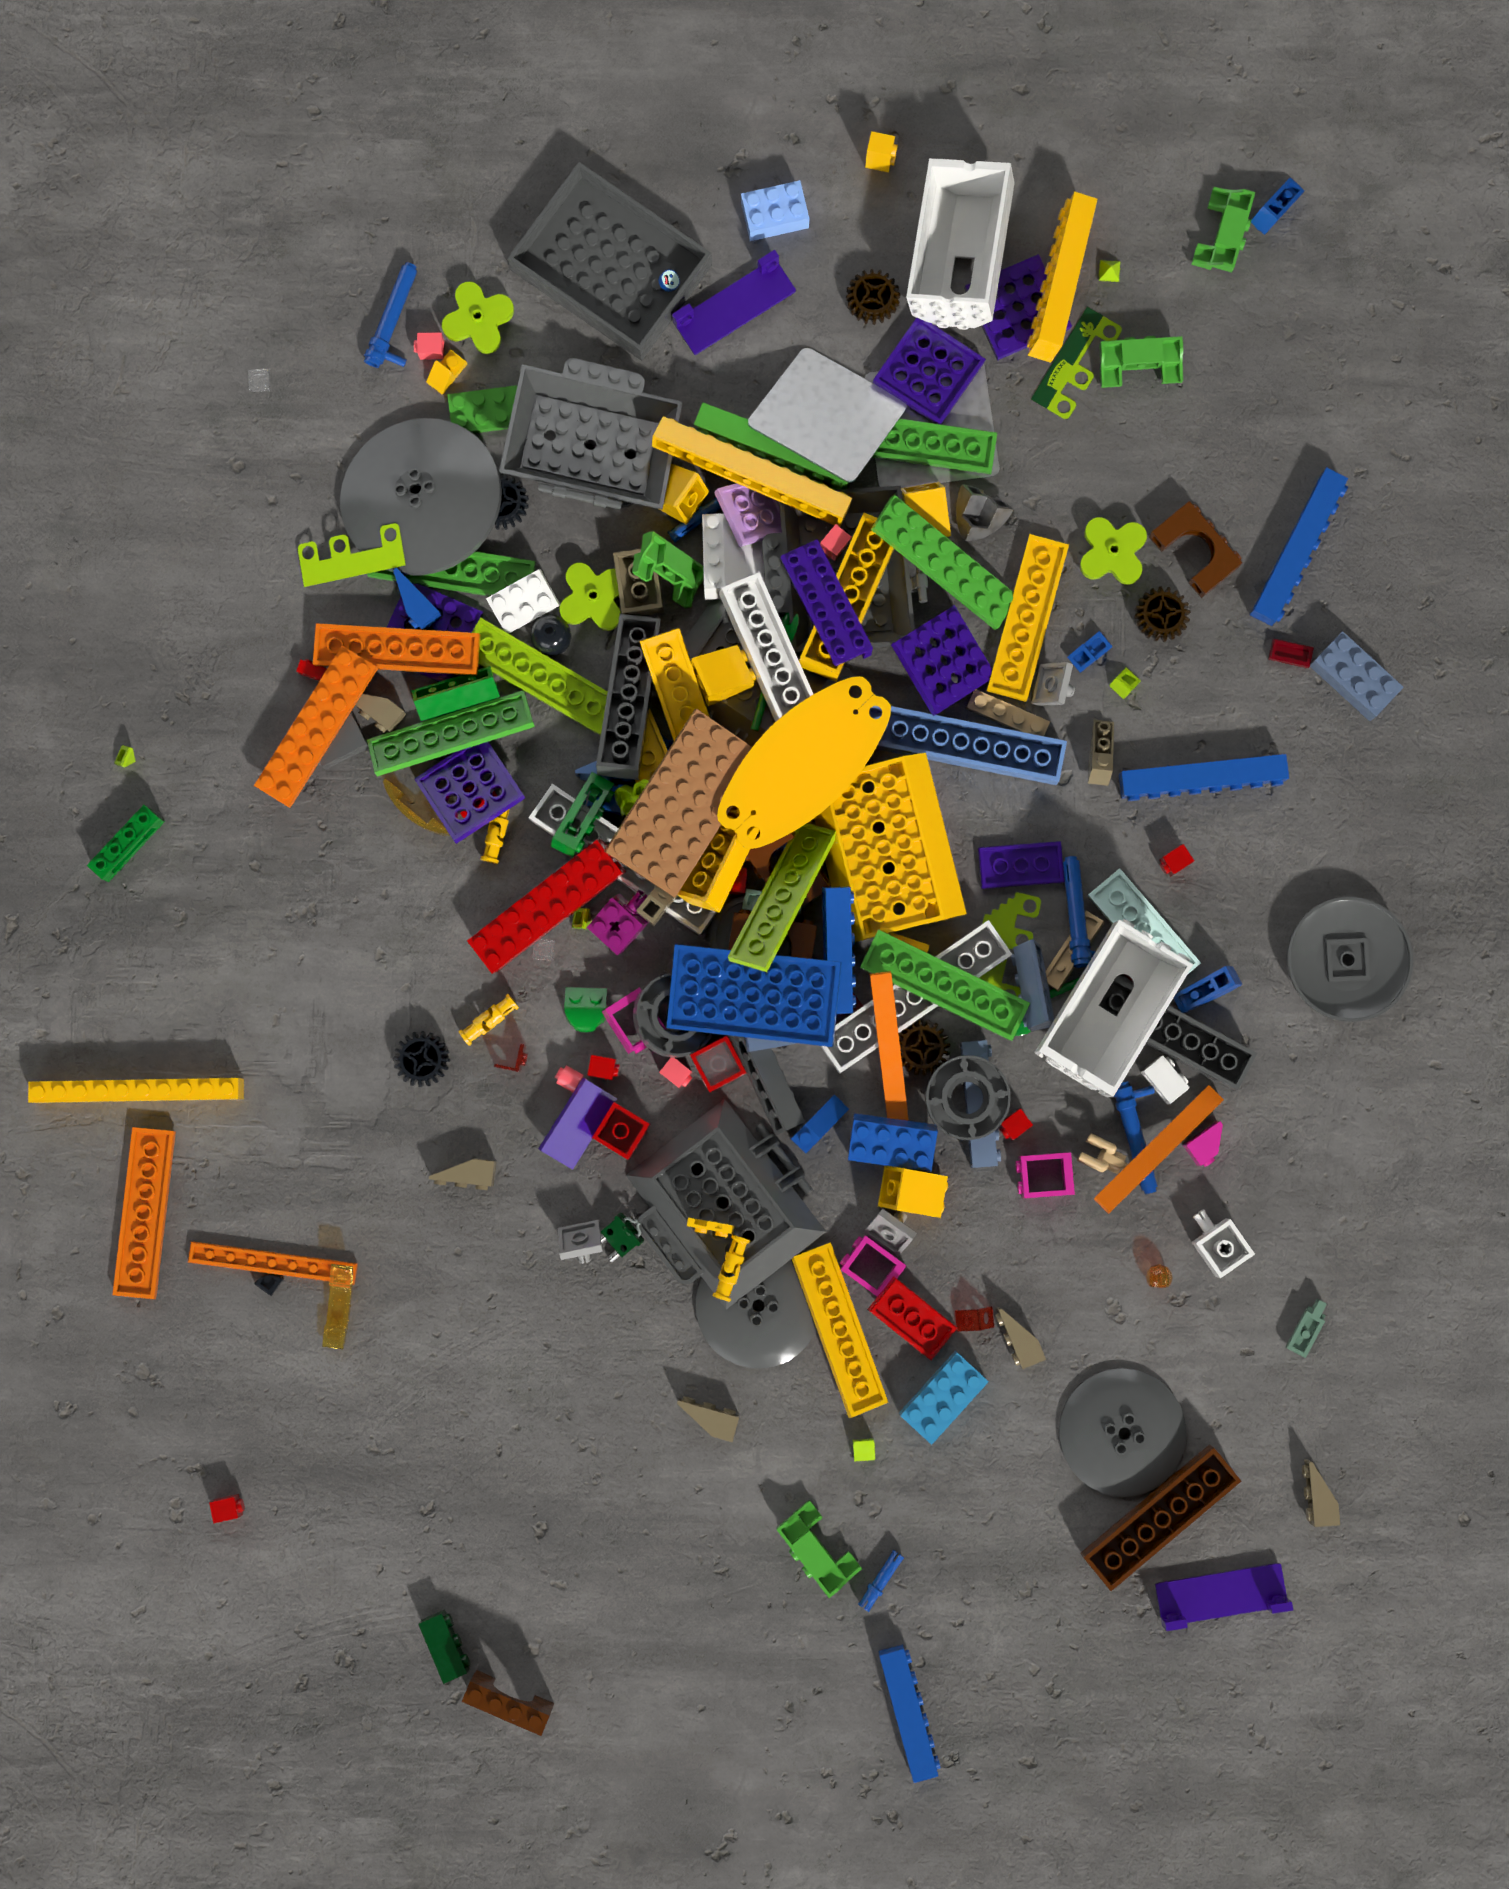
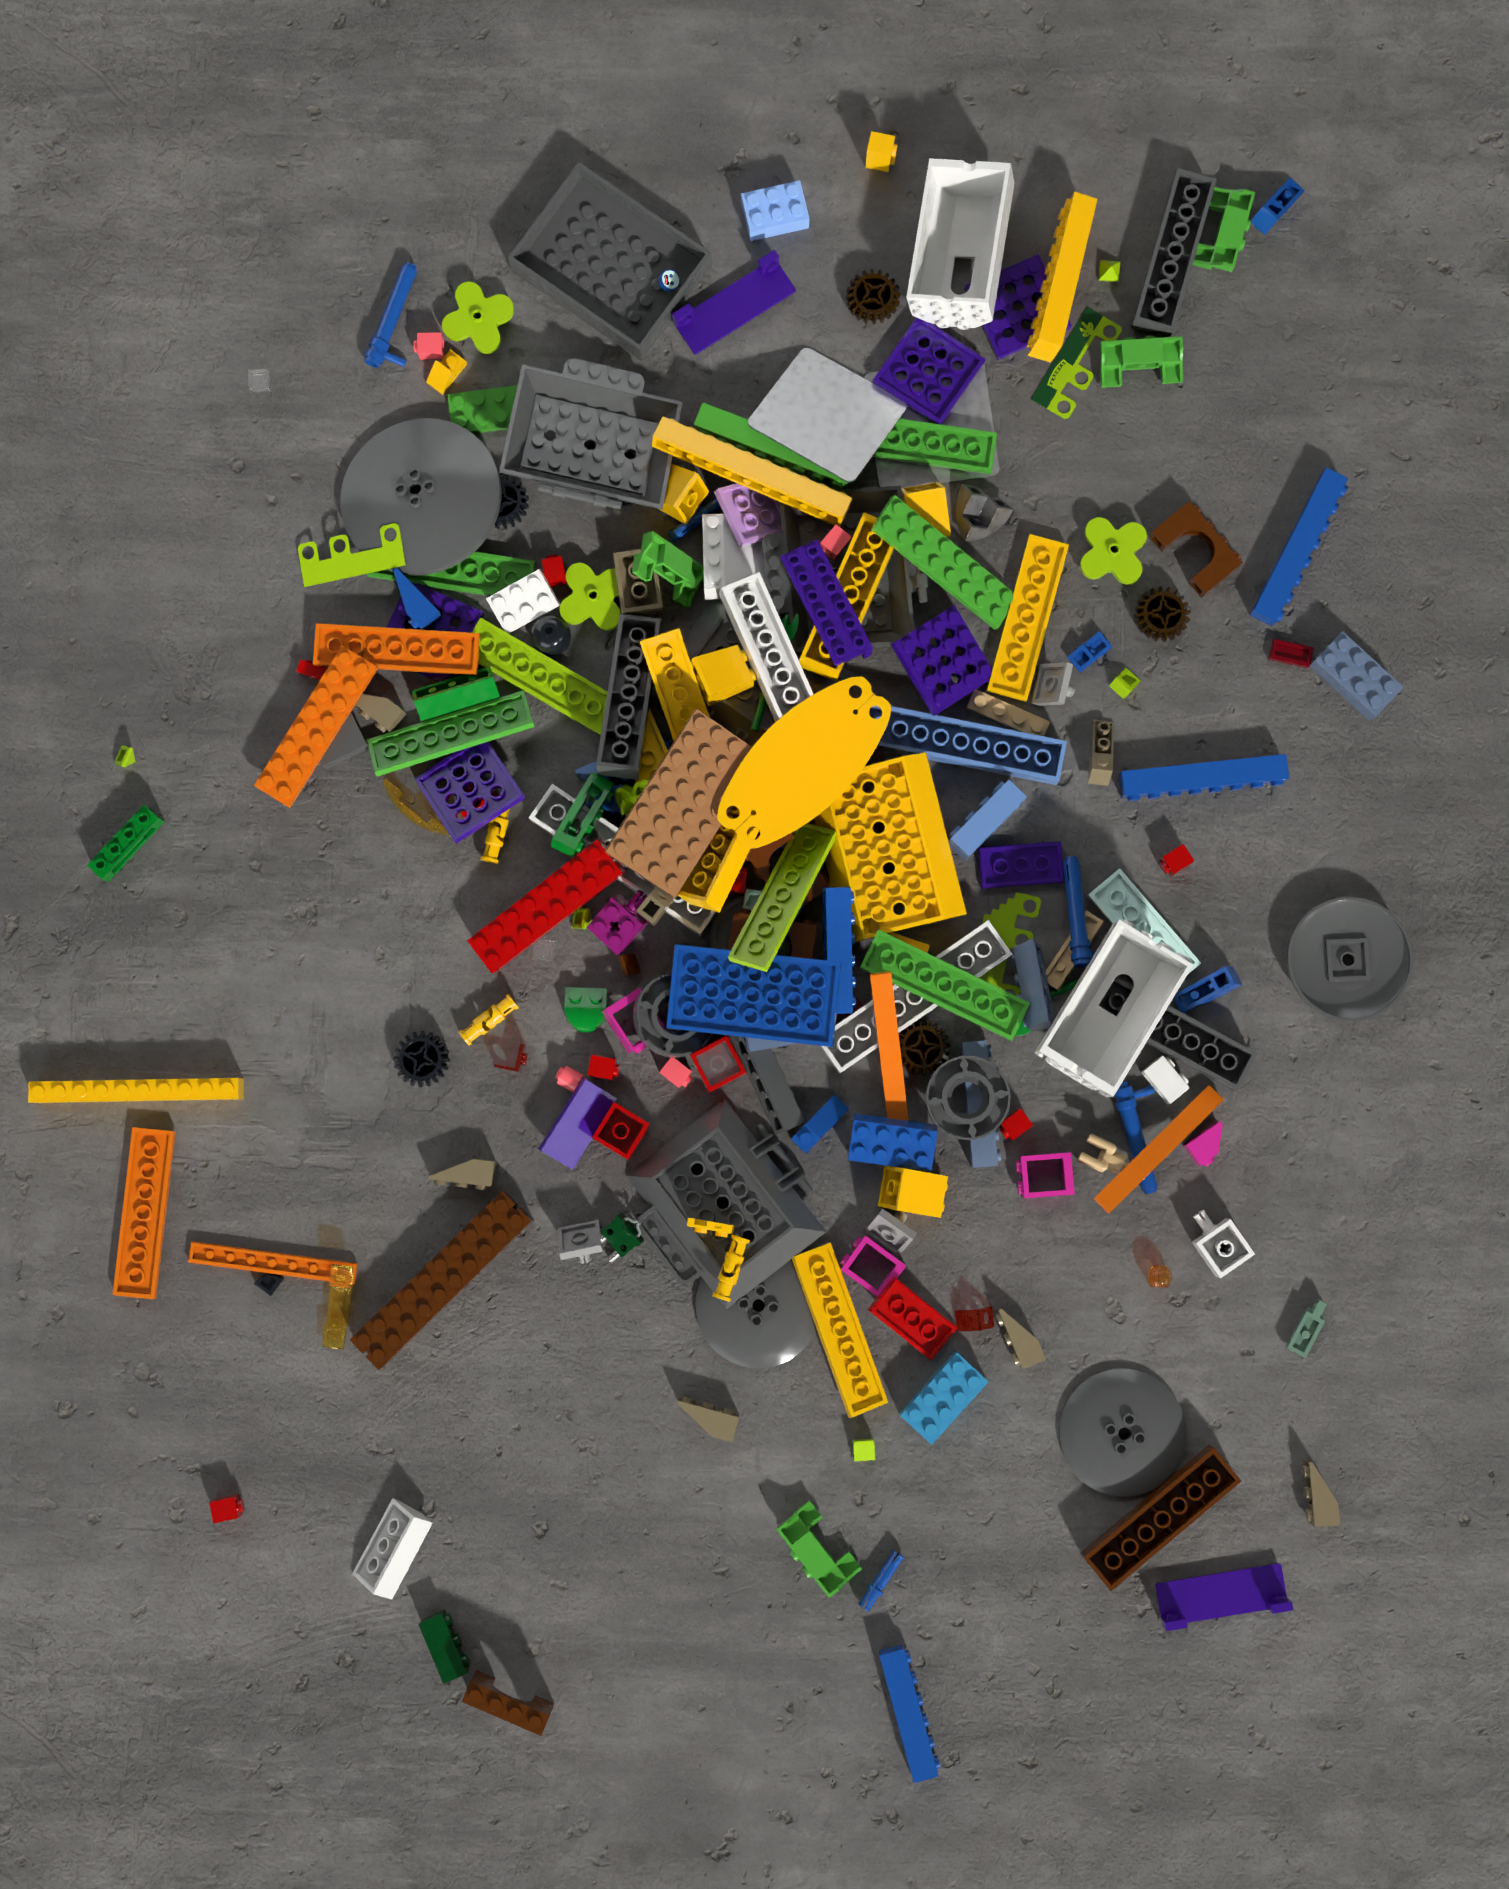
none -> reddish brown piece [350,1190,534,1371]
none -> white slope [352,1498,433,1599]
none -> red brick [542,554,568,588]
none -> reddish brown slope [619,953,640,977]
none -> medium blue brick [948,780,1027,861]
none -> dark grey brick [1131,168,1217,338]

